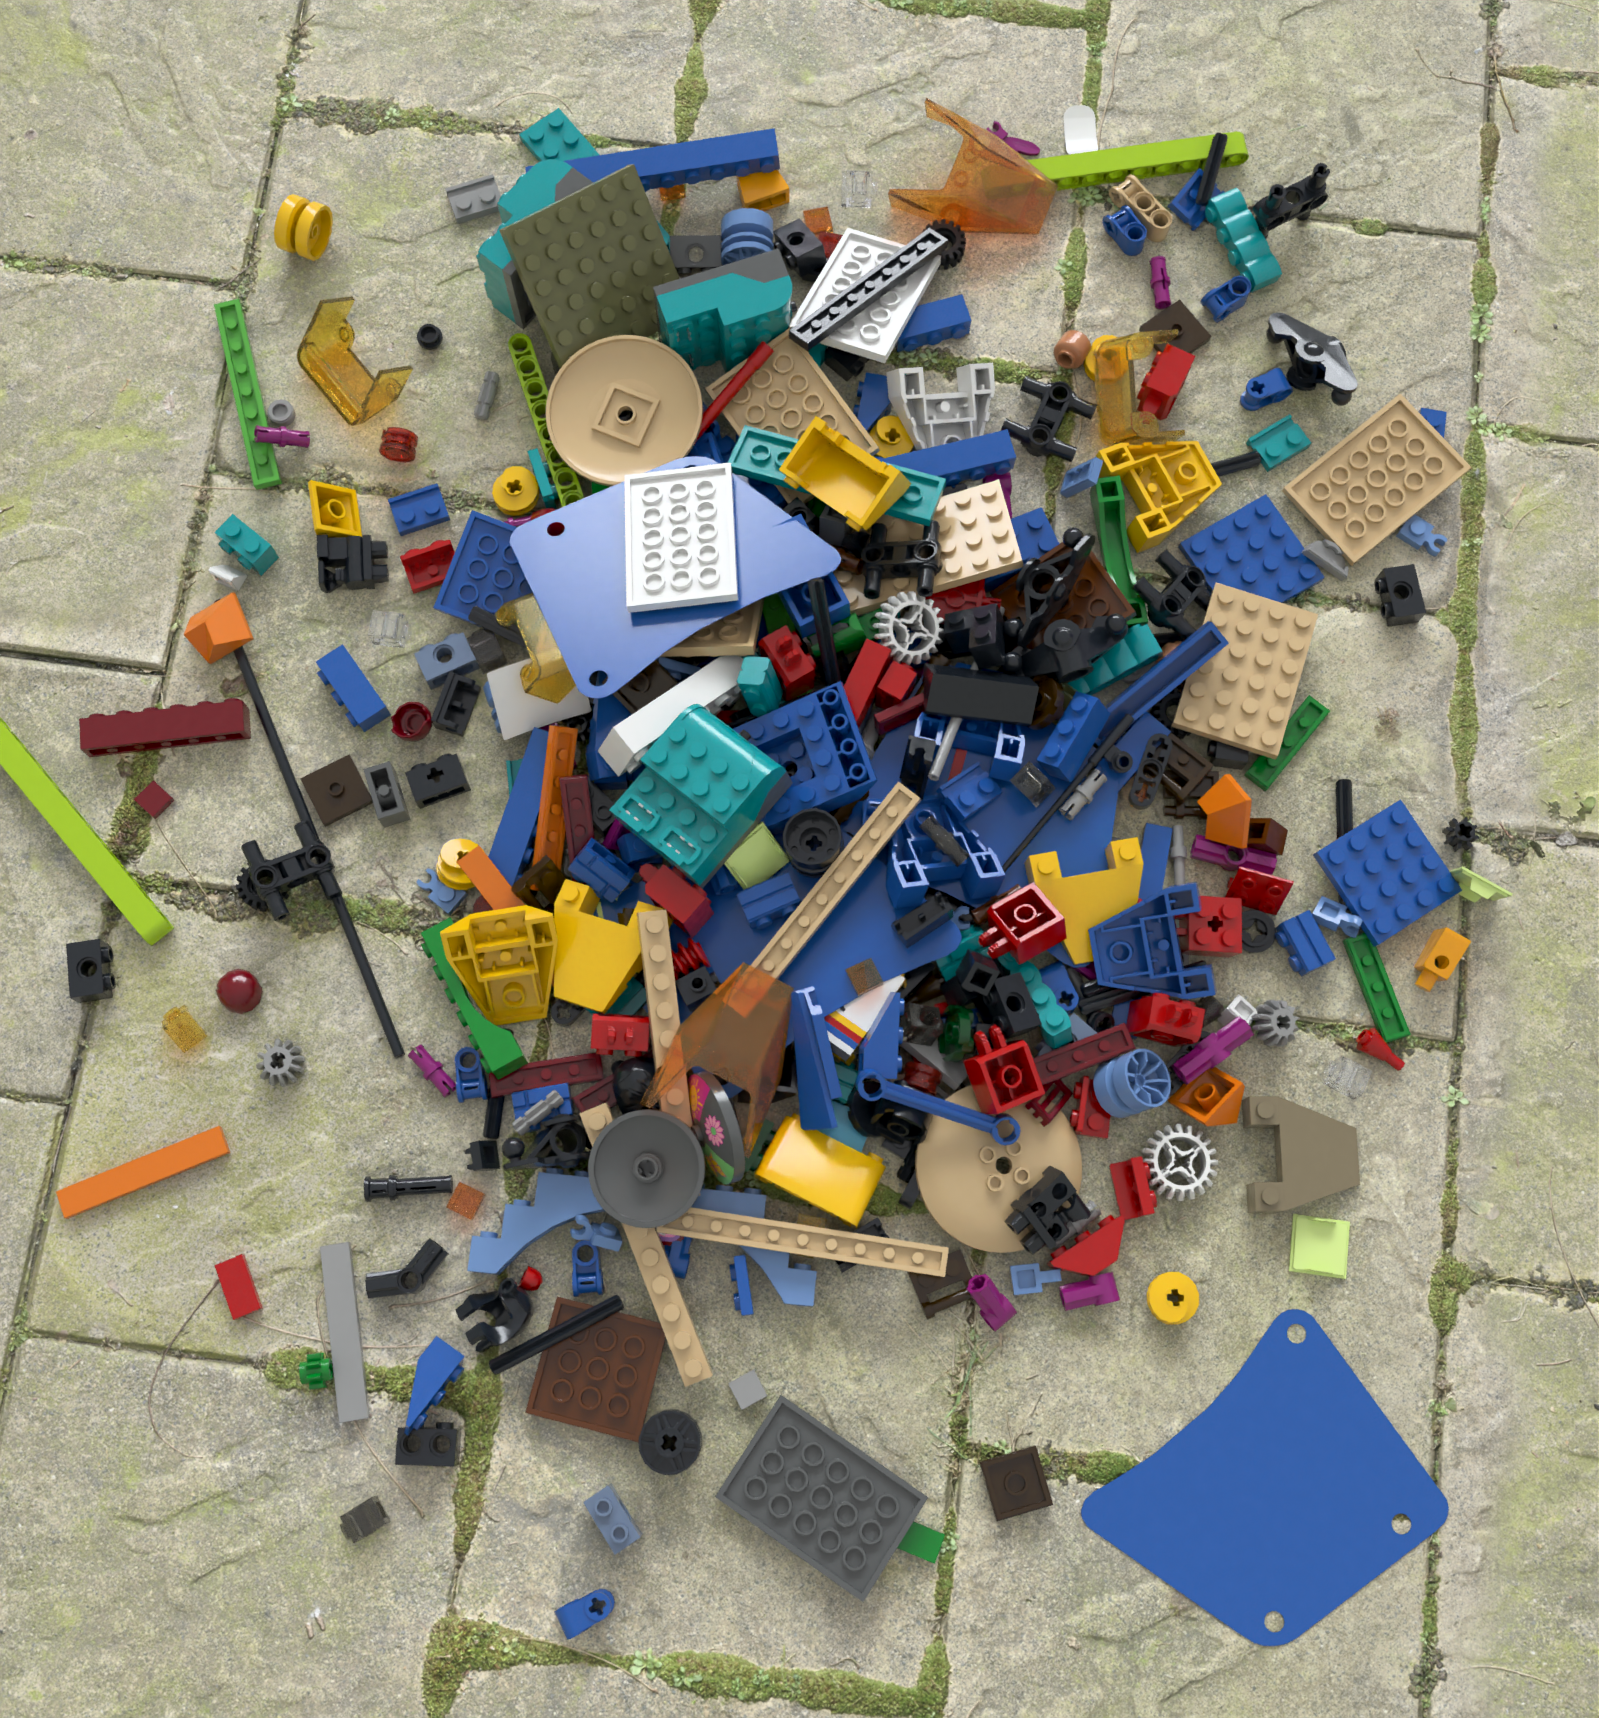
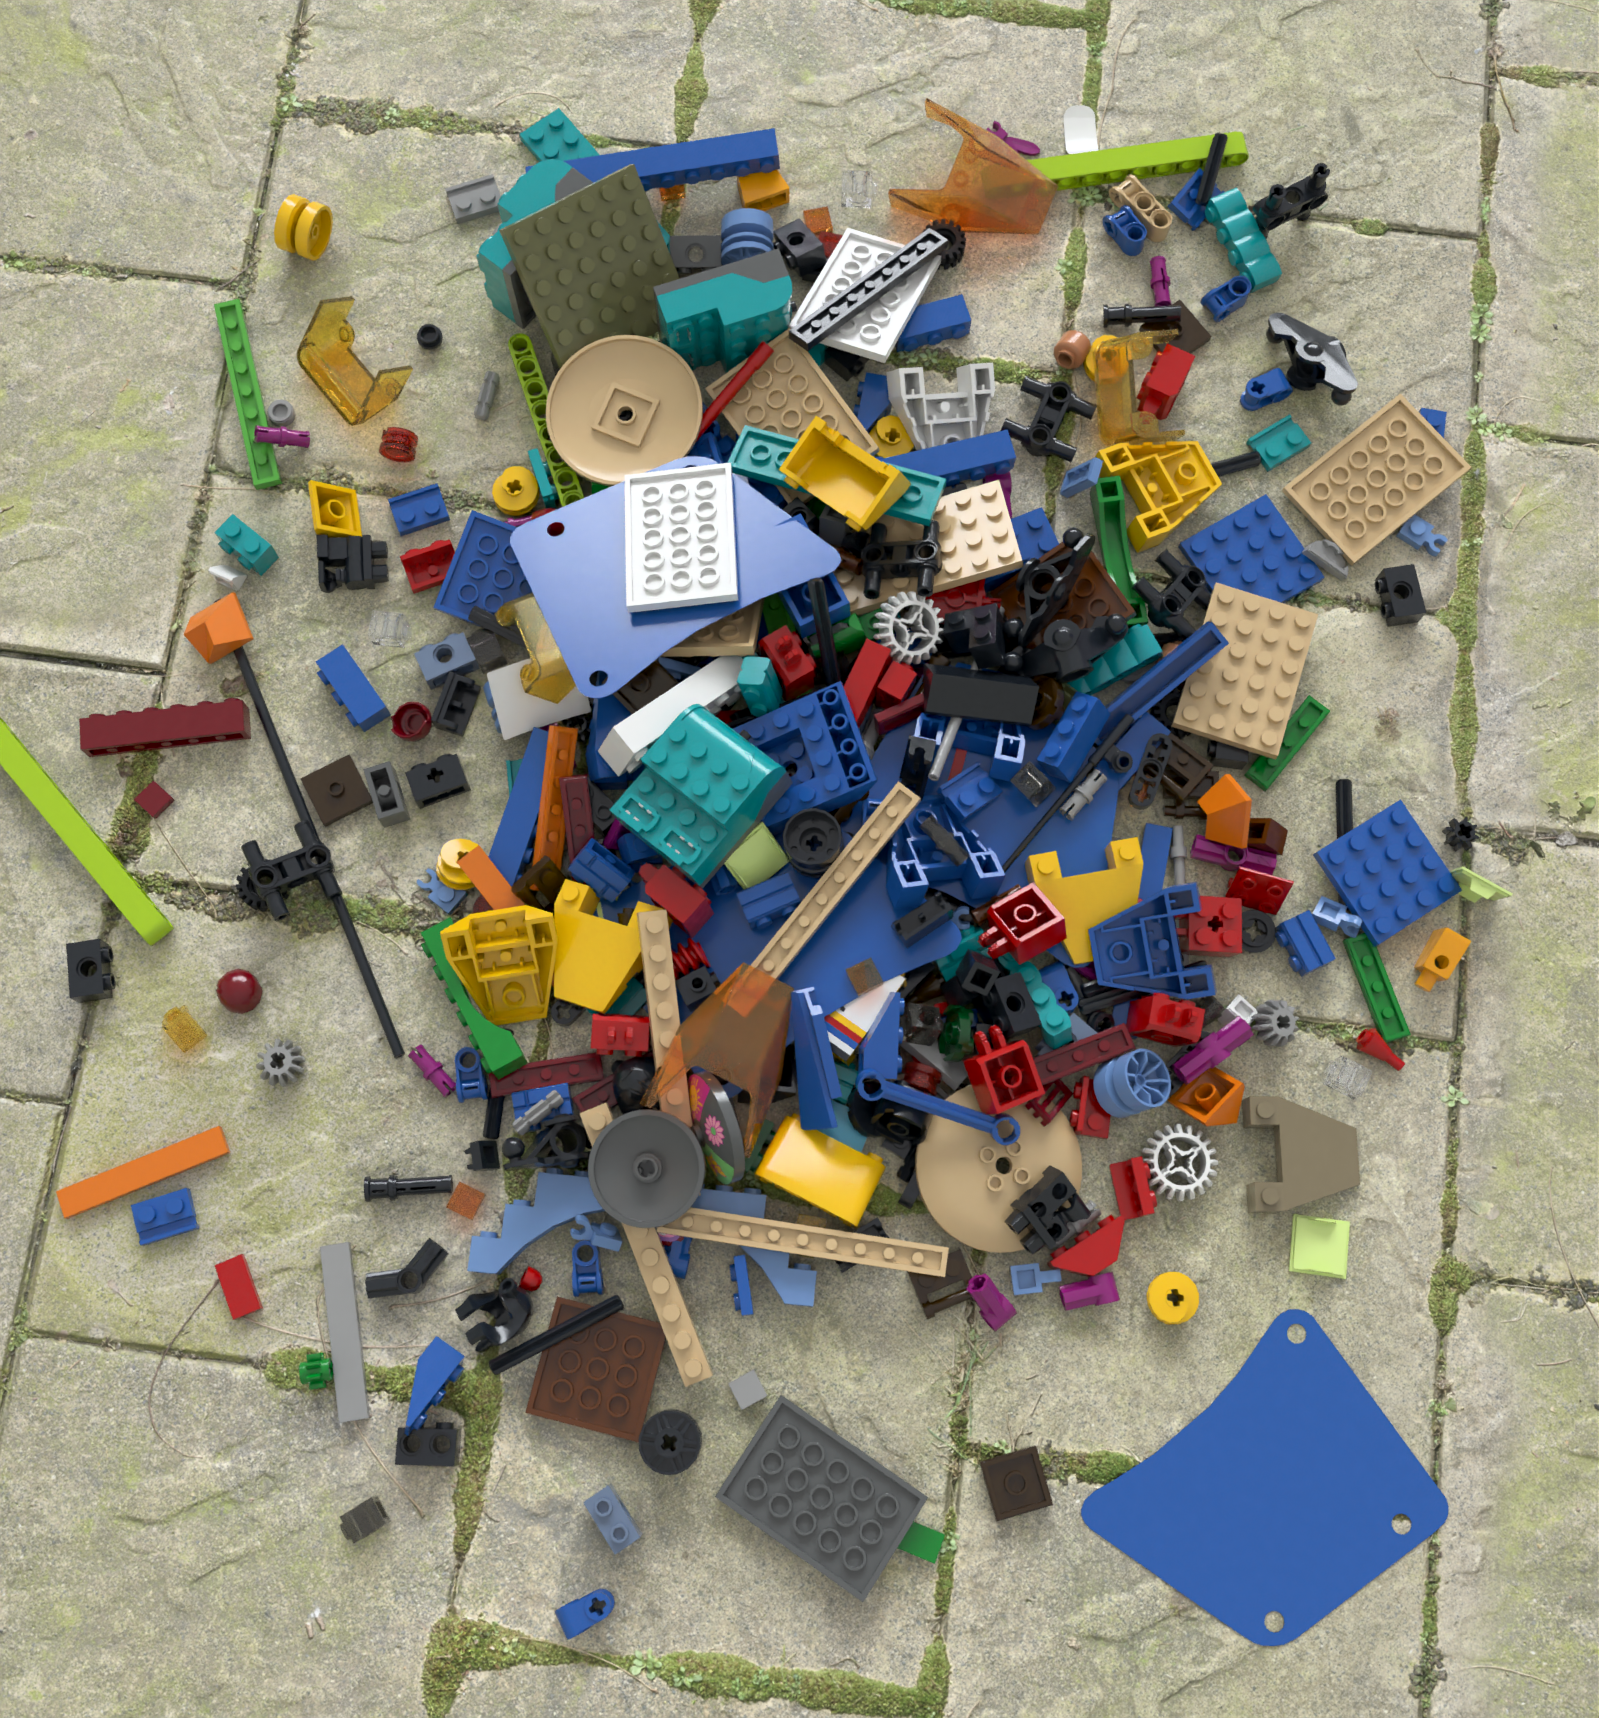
none -> blue plate [131,1188,199,1246]
none -> black pin [1103,304,1181,328]

